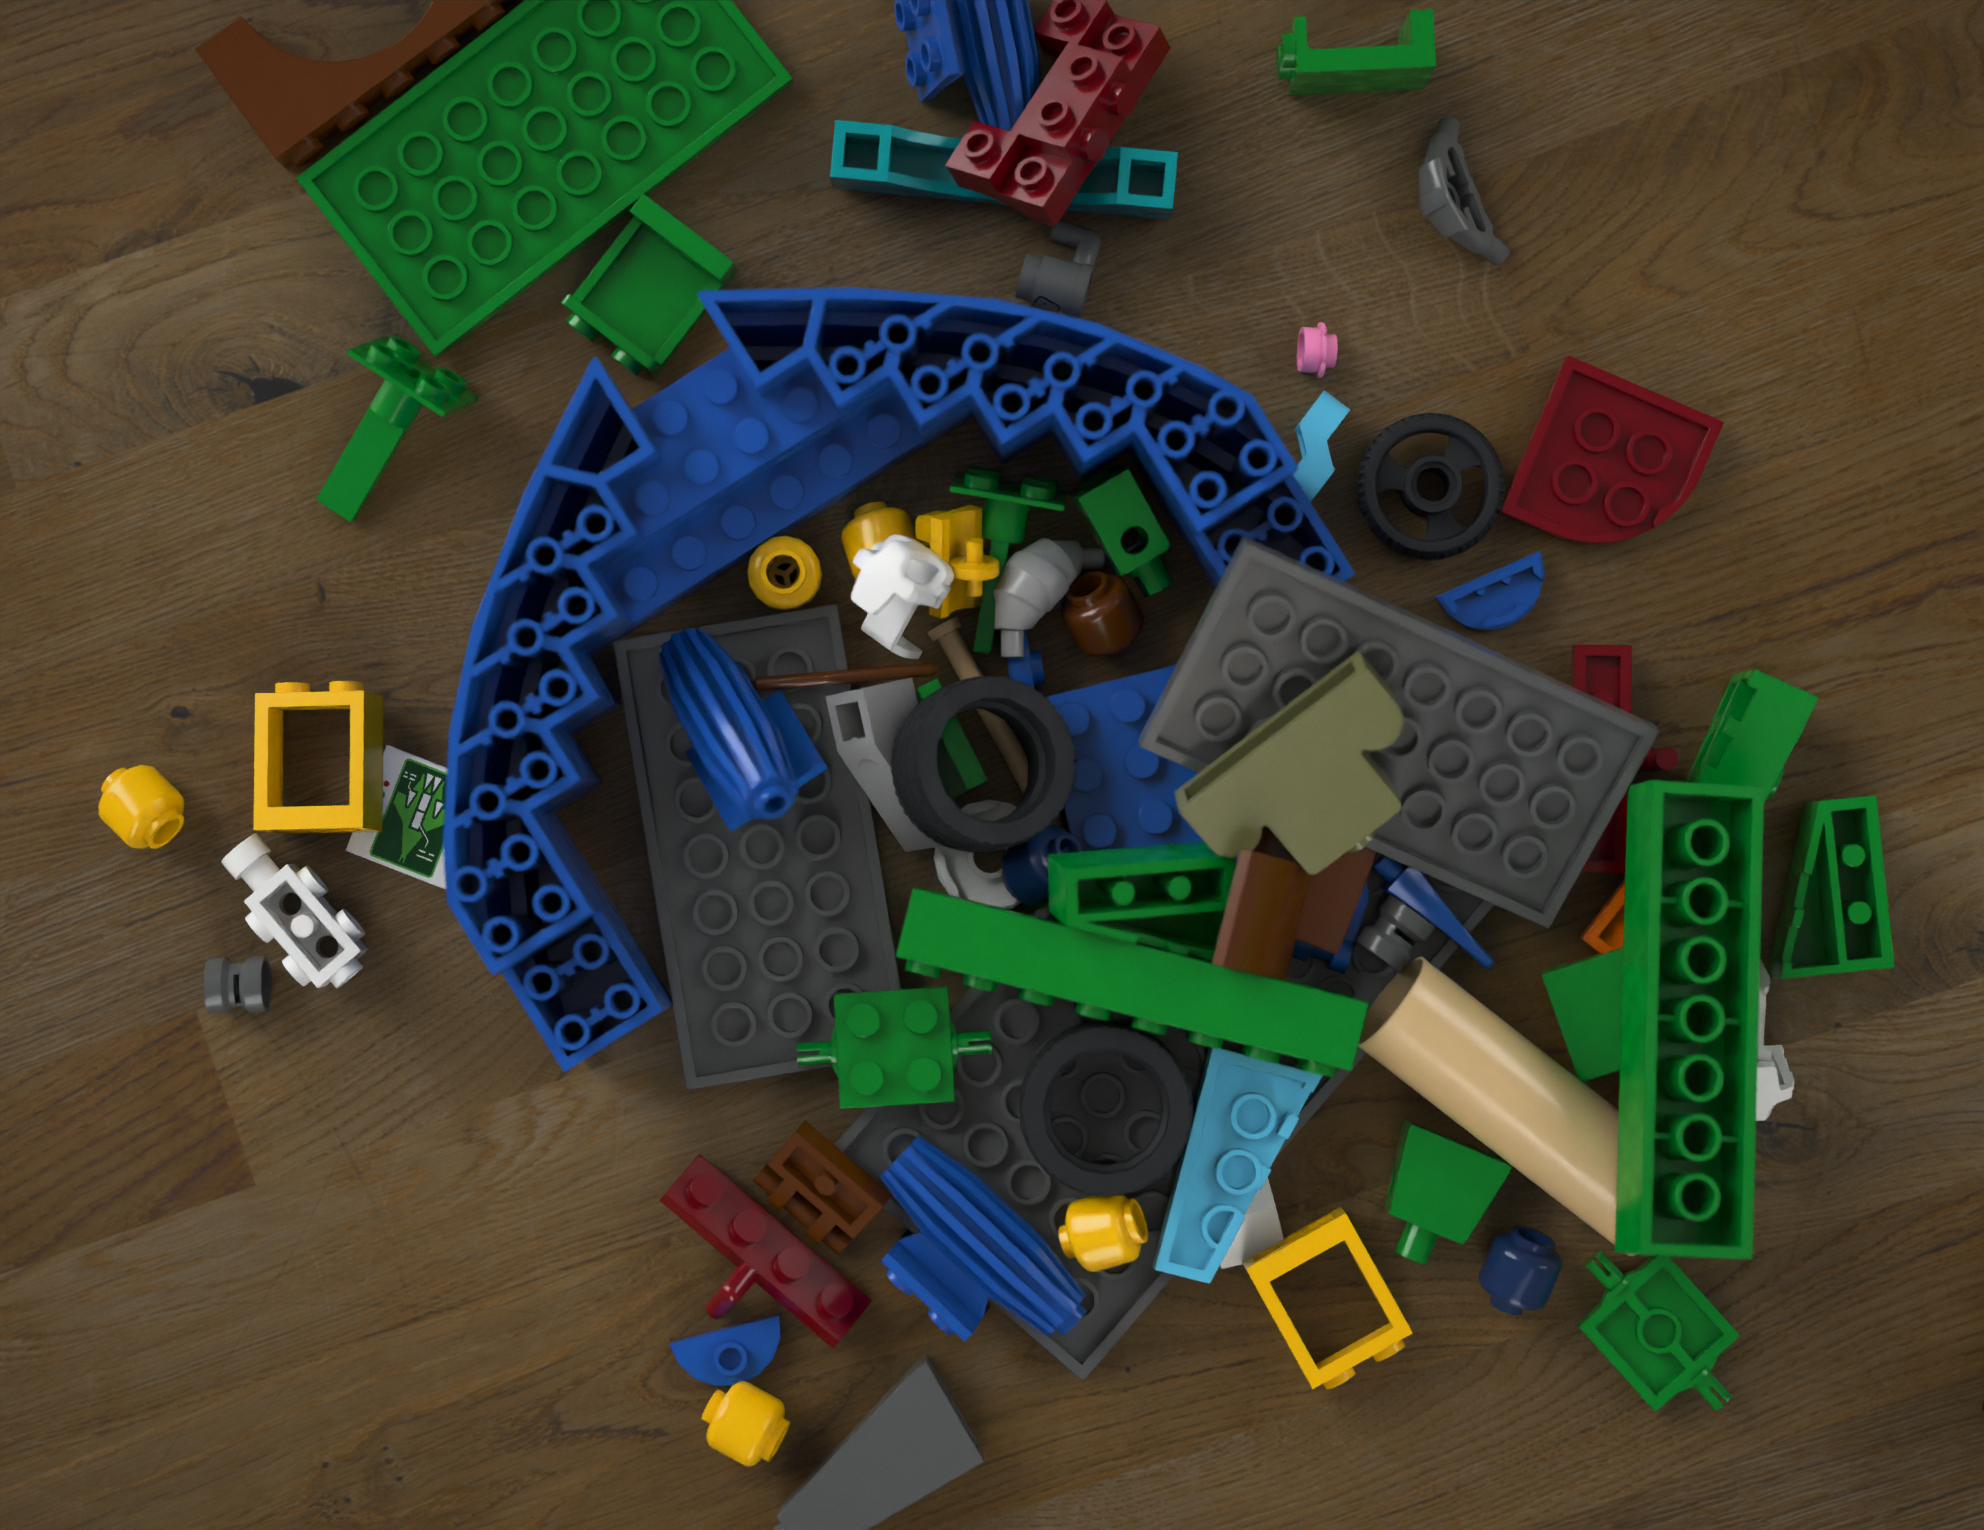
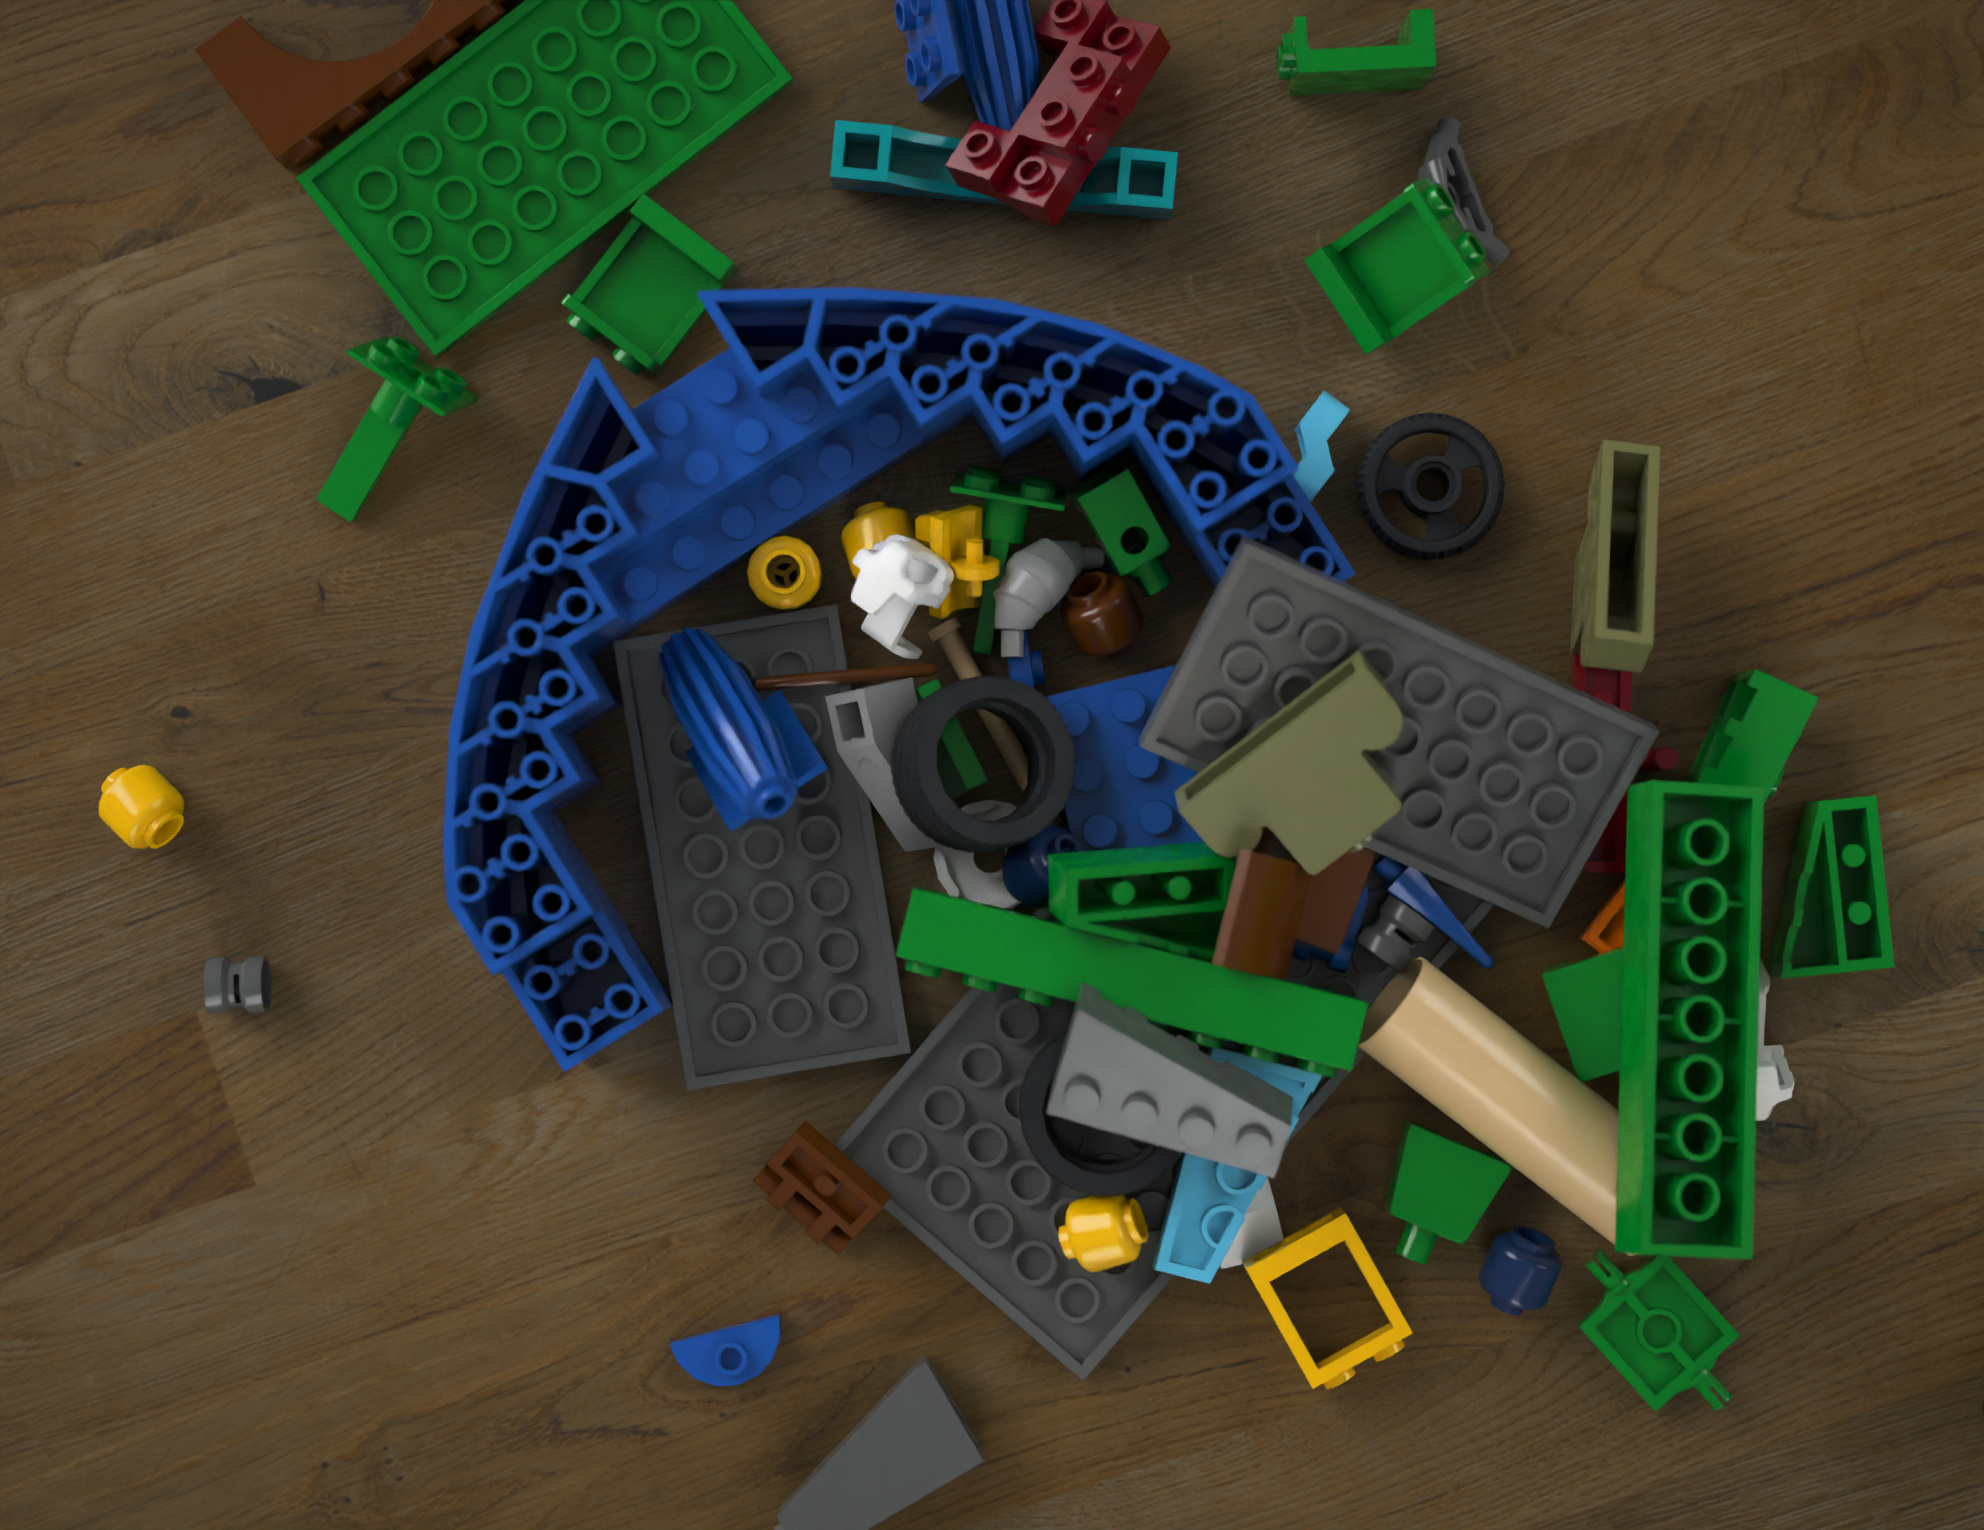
white brick [221,833,369,989] -> none
yellow window [254,681,383,834] -> none
tile [345,745,447,889] -> none
dark red plate [659,1154,872,1348] -> none
yellow head [701,1381,790,1467] -> none
green plate [797,987,992,1109] -> none
blue plate [880,1136,1086,1342] -> none
dark grey piece [1015,220,1102,319] -> none
bright pink plate [1297,322,1338,378] -> none
blue plate [1434,551,1545,631] -> none
dark red plate [1499,355,1724,544] -> none
none -> wedge [1046,982,1292,1178]
none -> green panel [1304,177,1491,355]
none -> olive brick [1571,439,1660,673]

